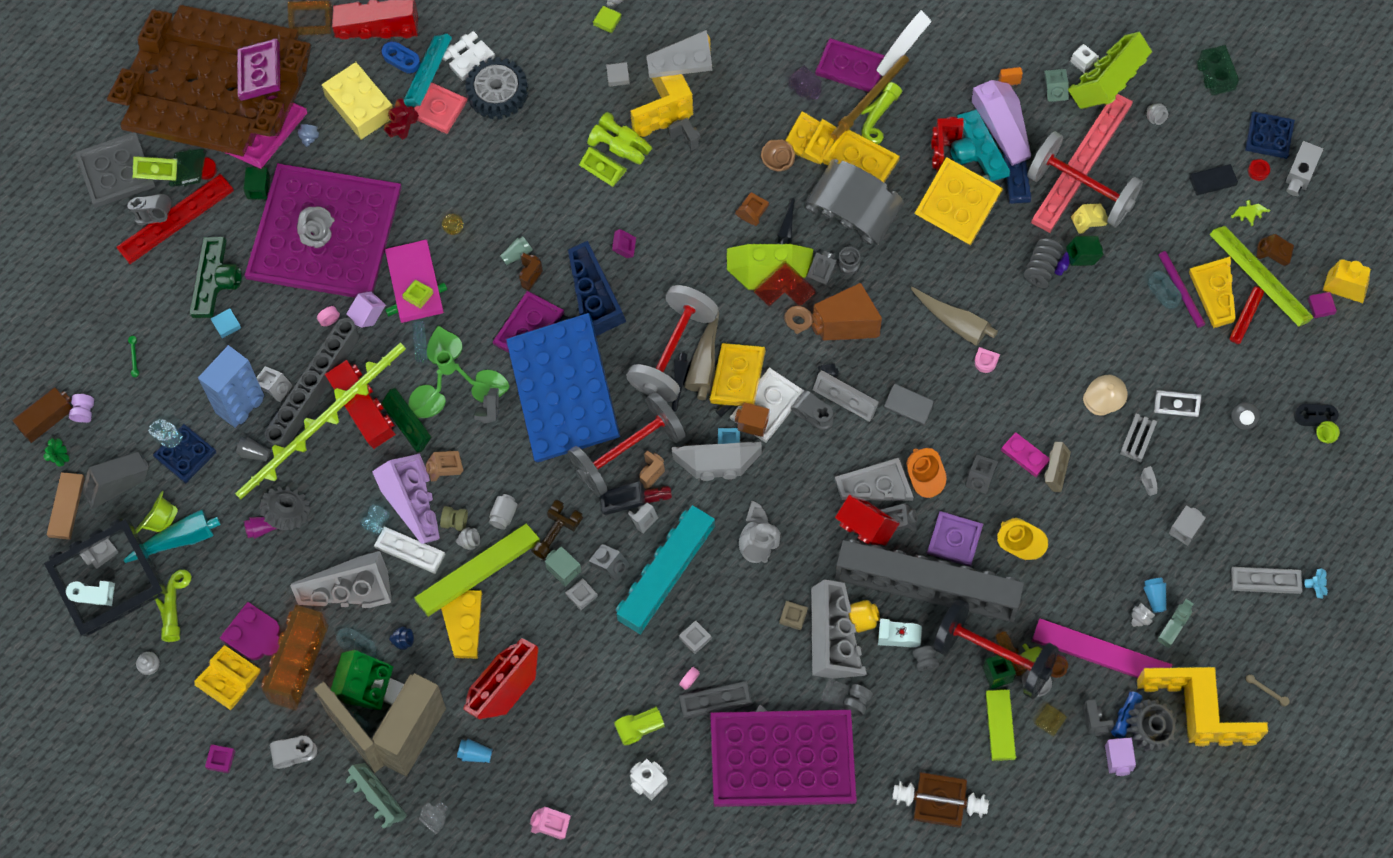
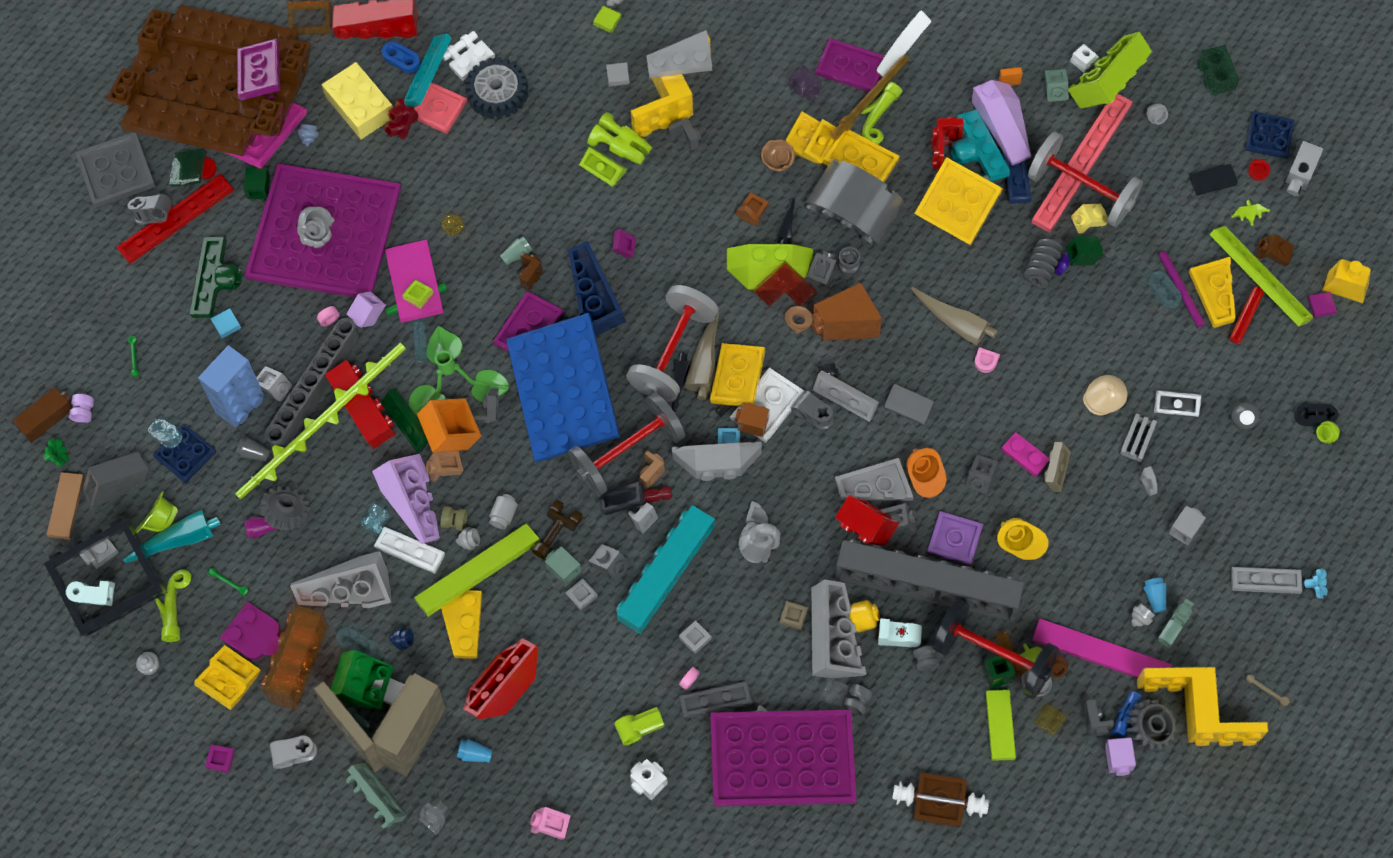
lime slope [133,157,177,181] -> none
none -> green hinge [208,568,249,596]
none -> orange piece [417,398,481,452]

